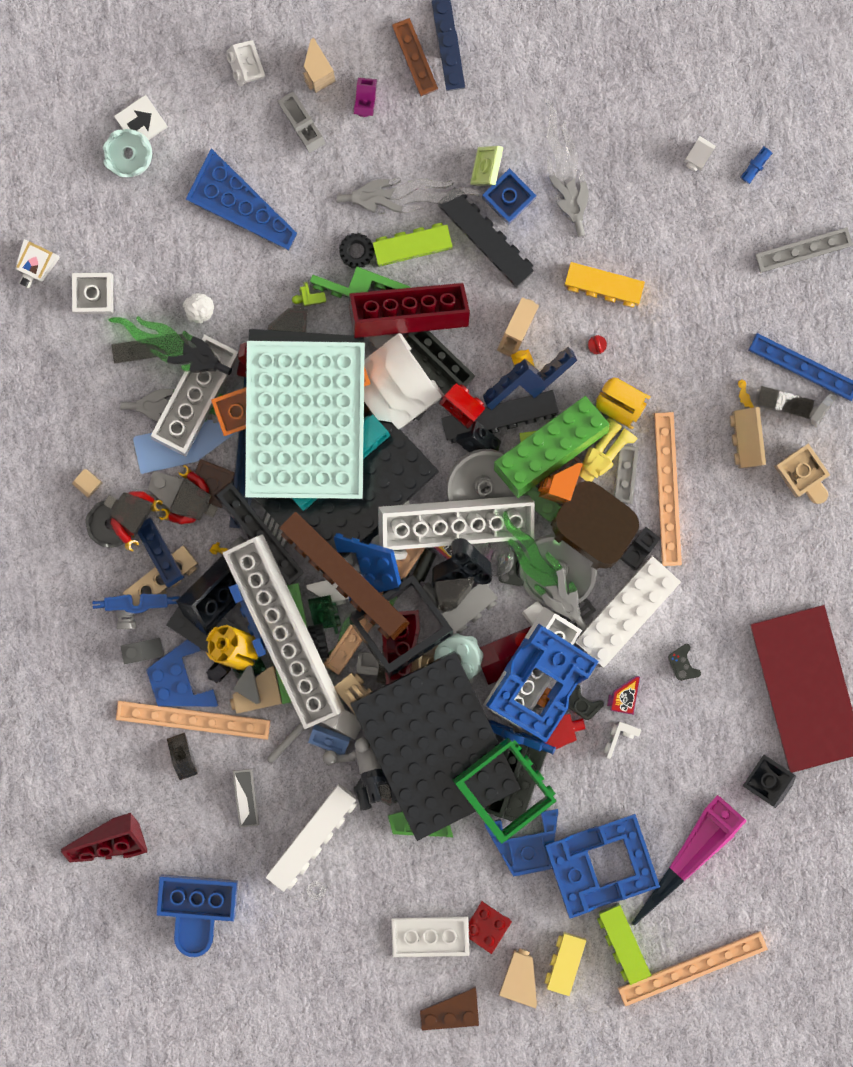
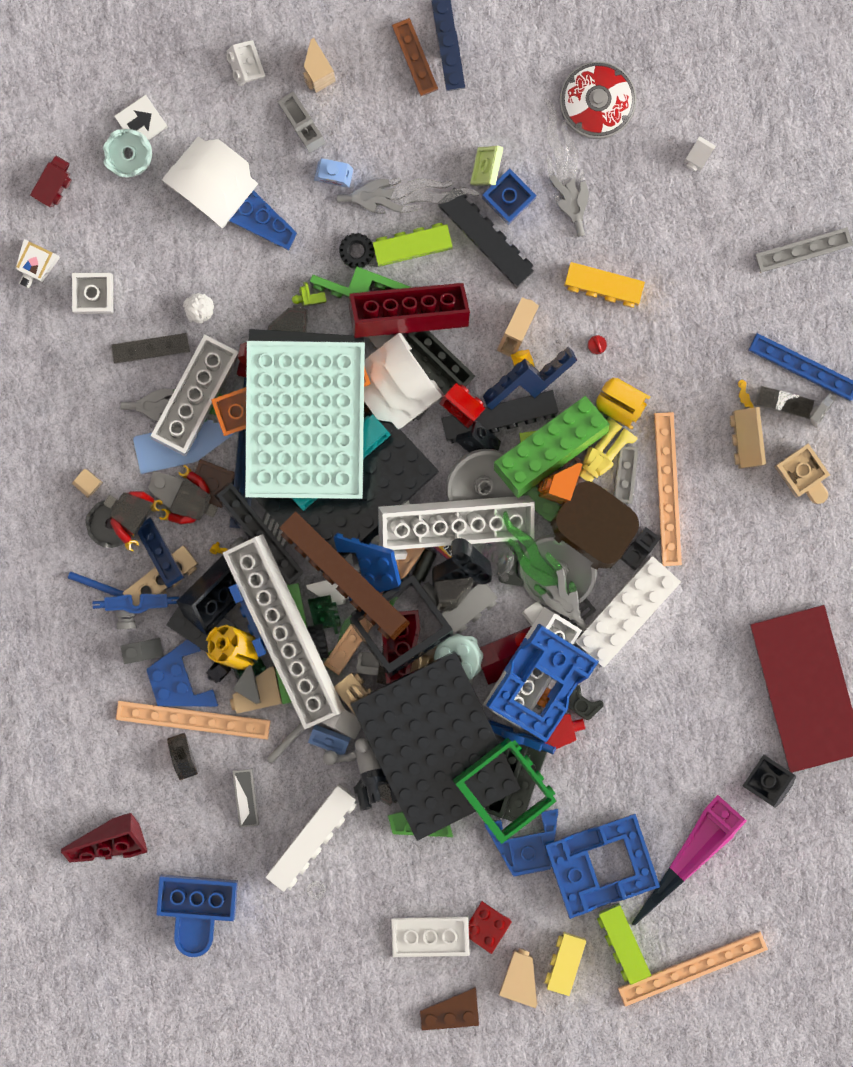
piece [109,316,232,375] -> none
magenta brick [354,77,377,117] -> none
white bracket [604,721,641,759] -> none
slope [607,676,640,715] -> none
pearl dark grey piece [668,644,701,681] -> none
blue pin [740,146,773,184] -> none
none -> dark red hinge [30,155,72,207]
none -> blue bar [68,571,124,597]
none -> white slope [162,136,258,229]
none -> light blue torso [314,158,353,188]
none -> dish [560,62,636,139]

